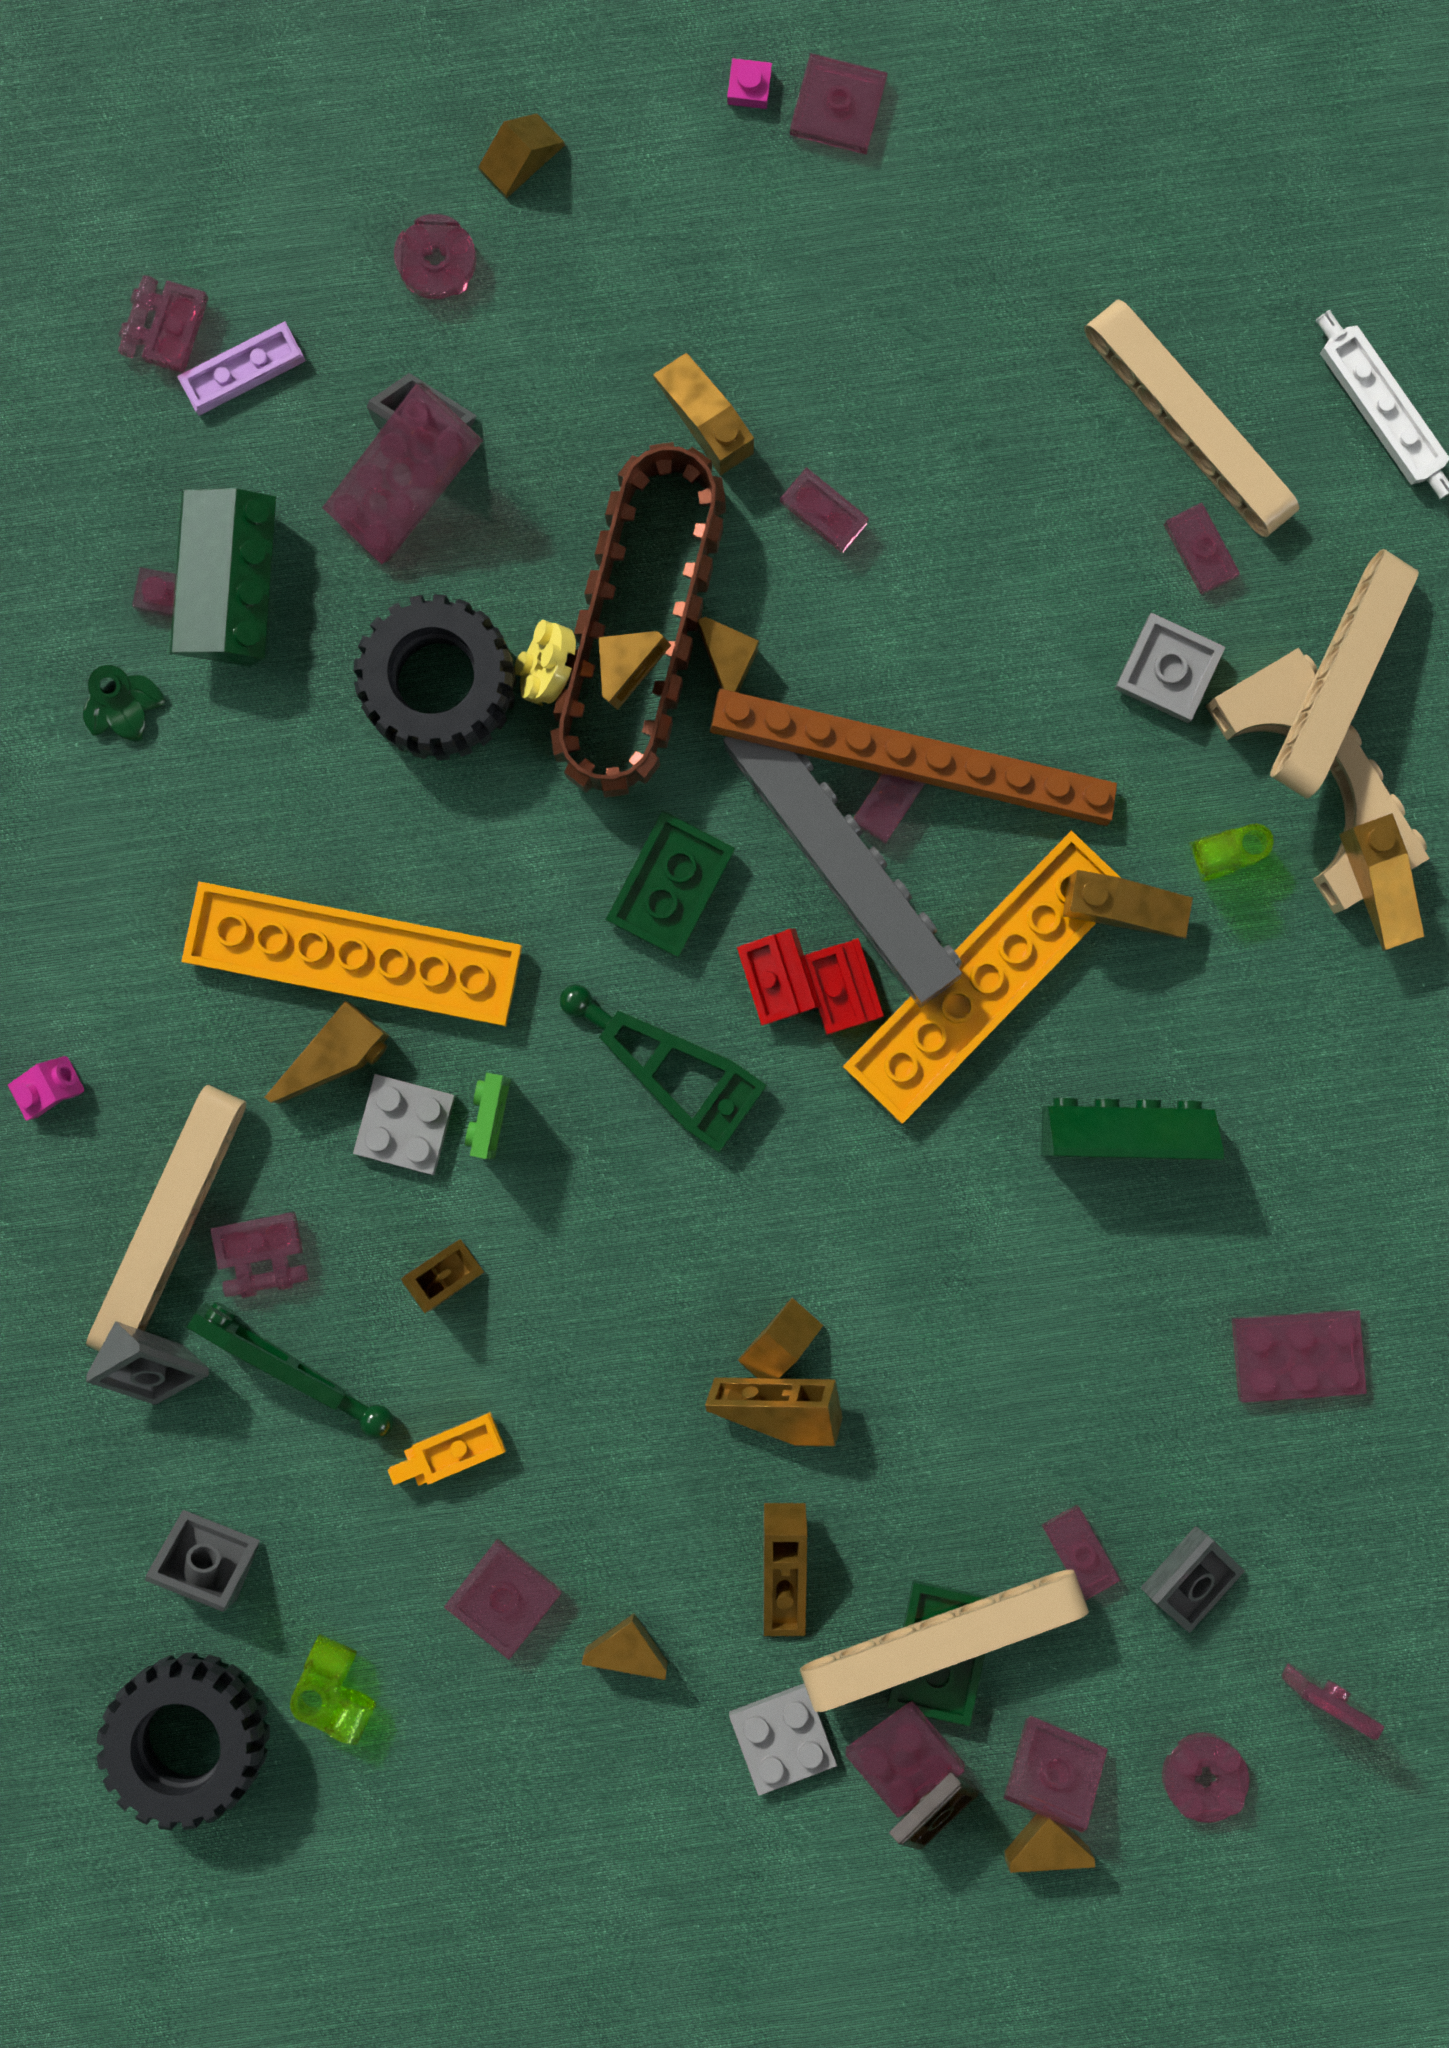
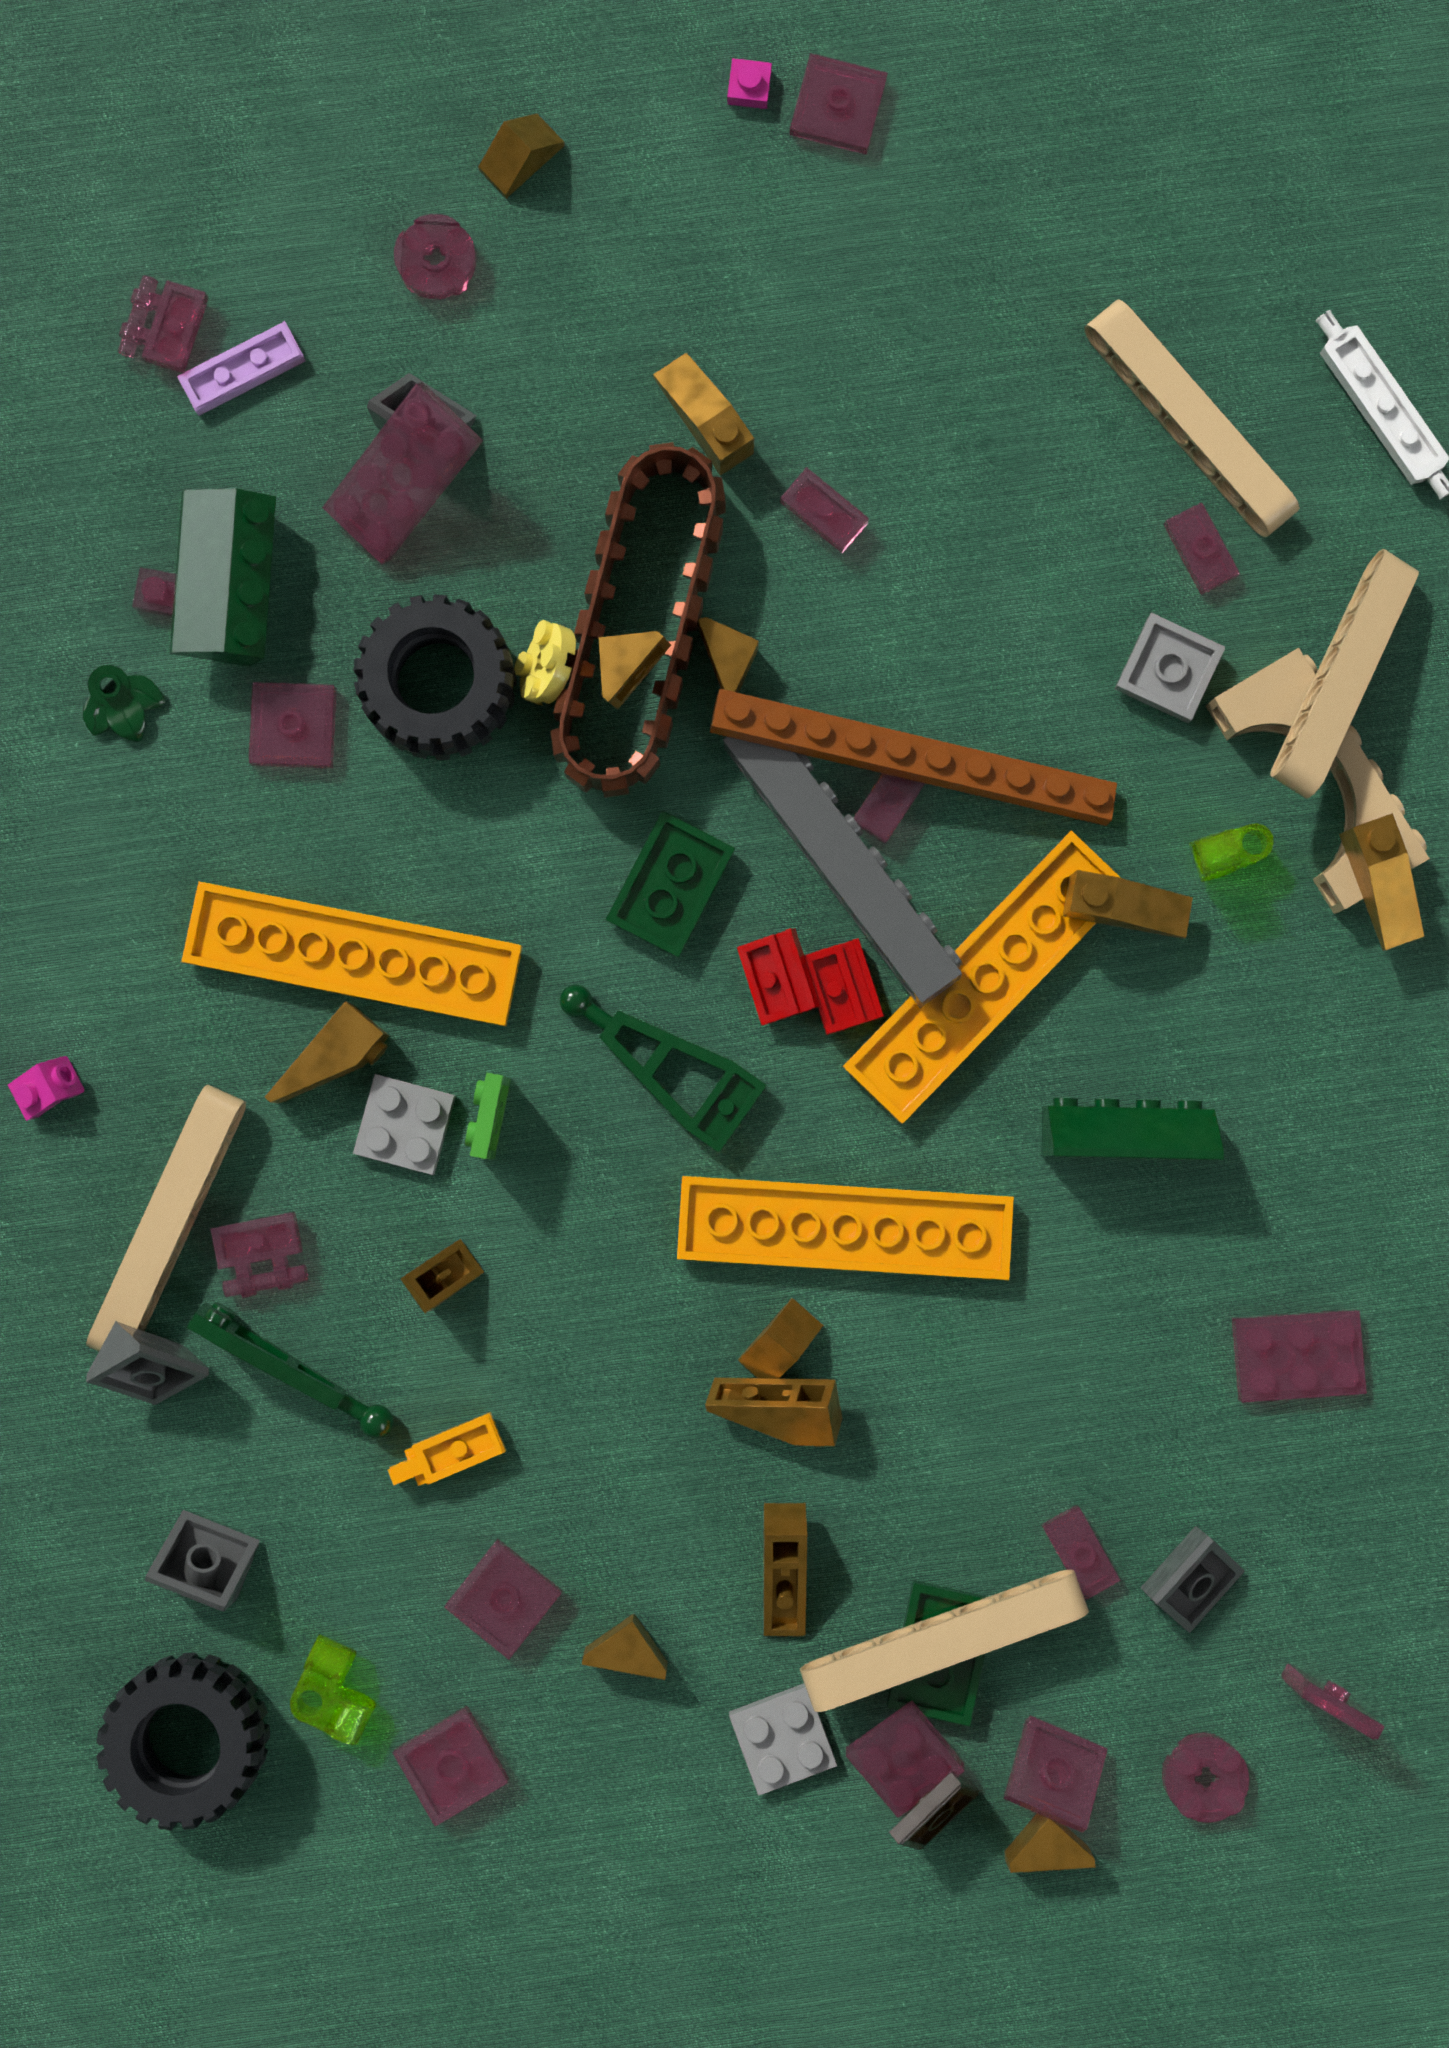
none -> clear pink plate [249,682,337,768]
none -> clear pink plate [393,1705,509,1827]
none -> light orange plate [677,1176,1014,1280]

